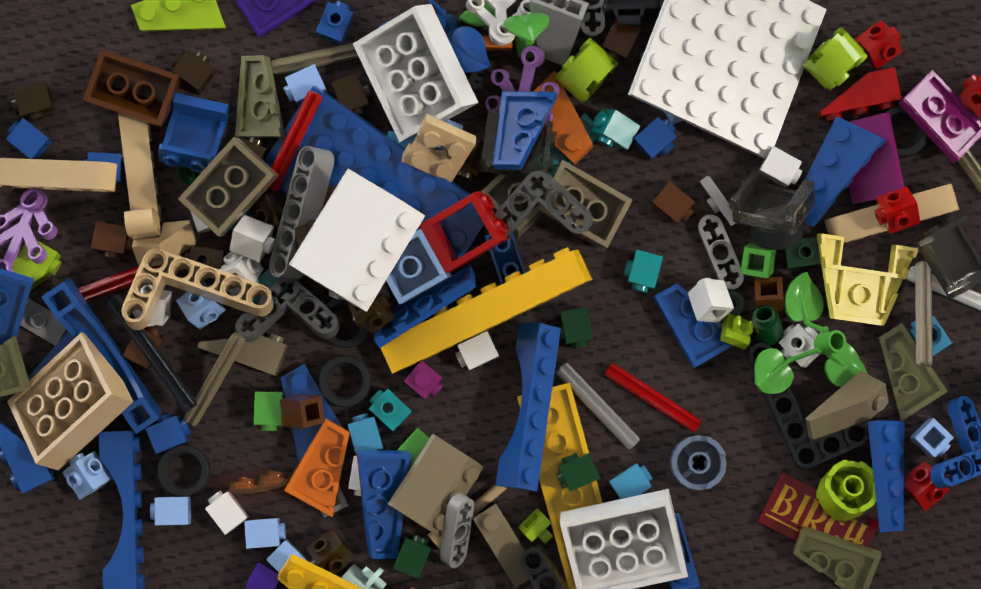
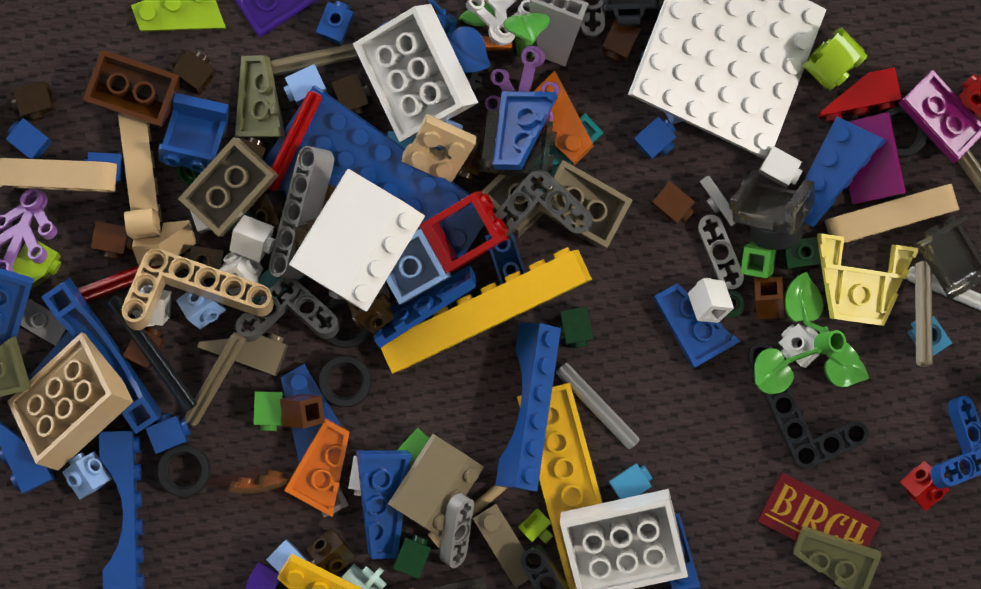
light blue brick [150,496,191,525] -> none
white brick [205,490,249,535] -> none
light blue brick [244,518,286,549] -> none
dark azure brick [348,413,384,456] -> none
teal brick [369,389,412,431] -> none
magenta brick [404,360,443,400] -> none
white brick [455,331,499,371] -> none
lime brick [555,38,619,103] -> none
dark green brick [556,453,600,492] -> none
brick [590,108,640,150] -> none
red axle [605,363,701,432] -> none
teal brick [624,250,663,293] -> none
sand blue brick [669,435,727,490] -> none
lime tile [720,313,753,349] -> none
dark green brick [752,305,784,345] -> none
dark tan slope [805,371,889,440] -> none
lime brick [816,460,876,523] -> none
red brick [855,21,903,70] -> none
blue wing [868,420,905,533] -> none
red brick [875,186,921,234] -> none
olive wing [879,323,948,421] -> none
light blue brick [909,418,954,457] -> none

